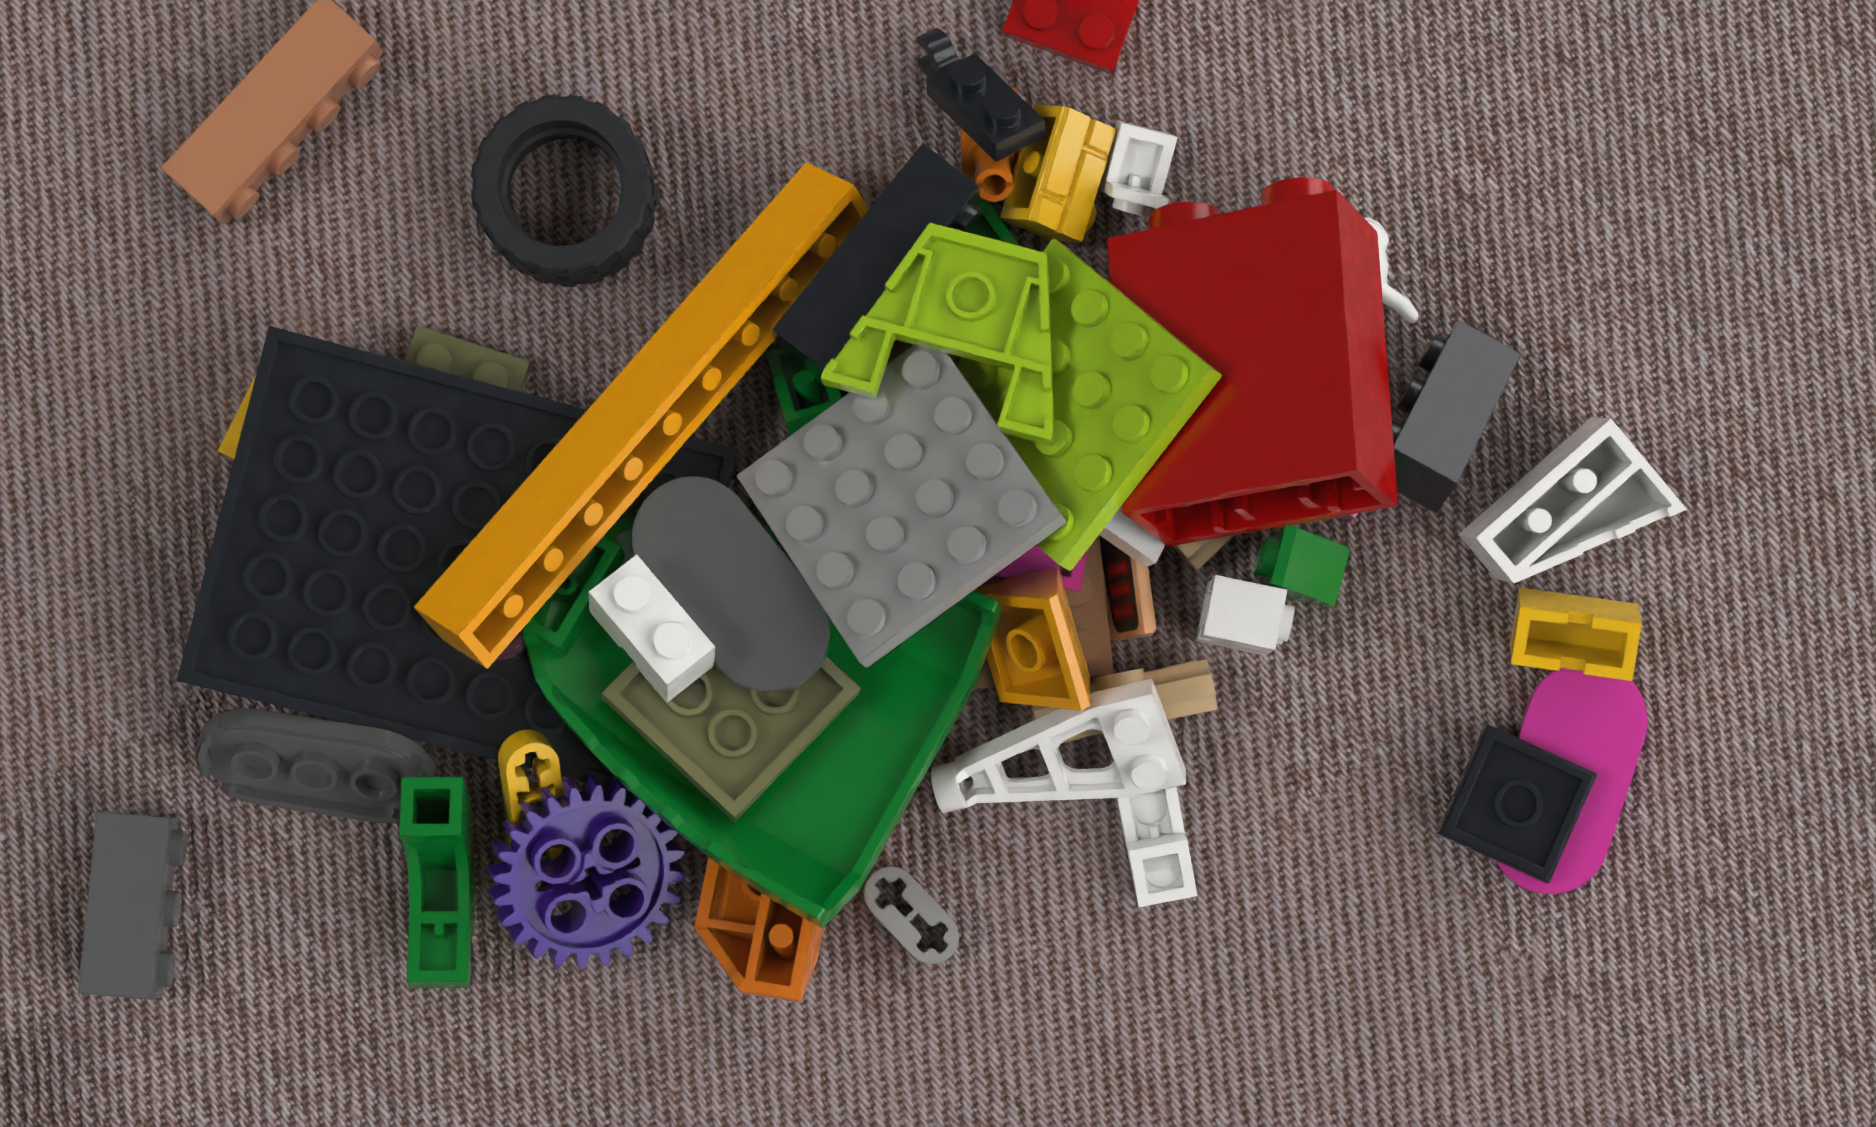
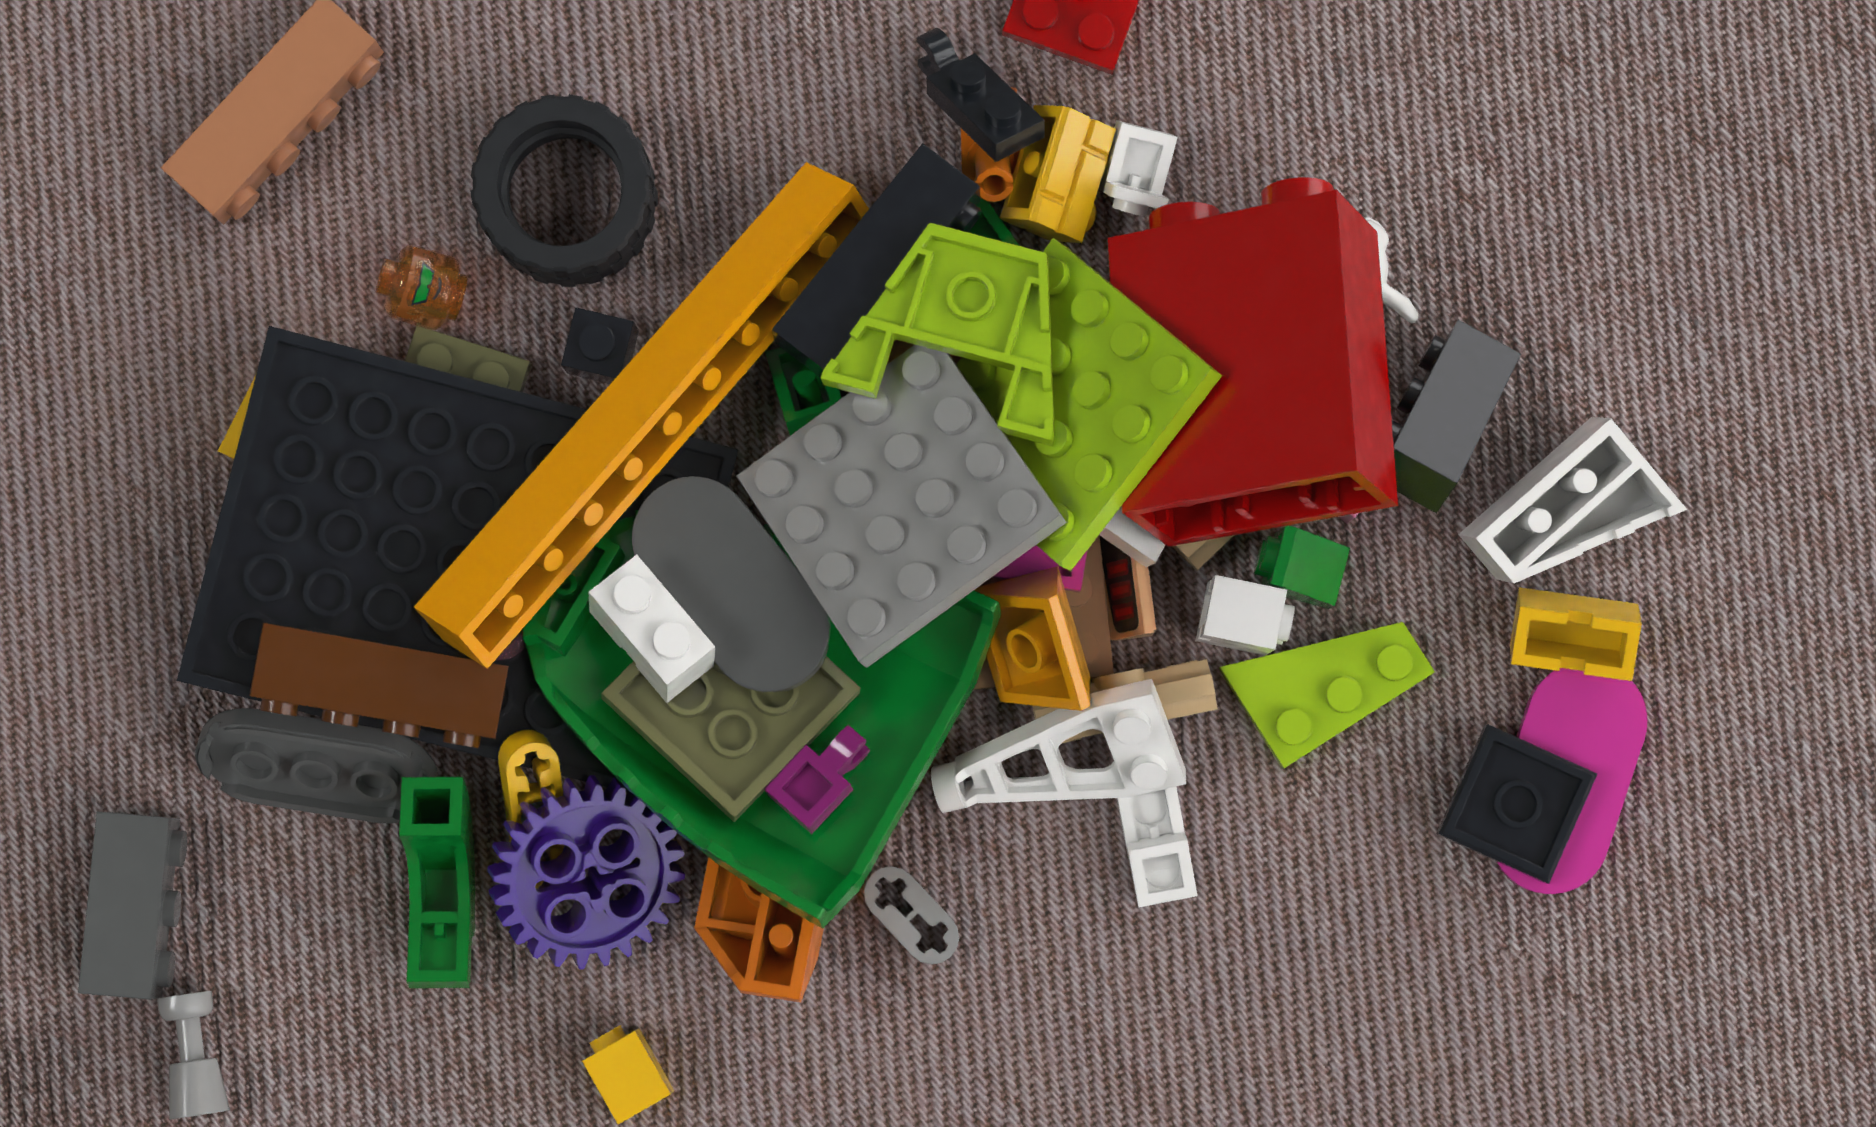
none -> light grey piece [157,991,230,1119]
none -> reddish brown brick [249,623,509,748]
none -> clear orange head [375,244,468,330]
none -> black brick [561,307,639,384]
none -> yellow brick [582,1025,675,1124]
none -> magenta plate [764,725,870,834]
none -> lime wing [1218,622,1435,769]

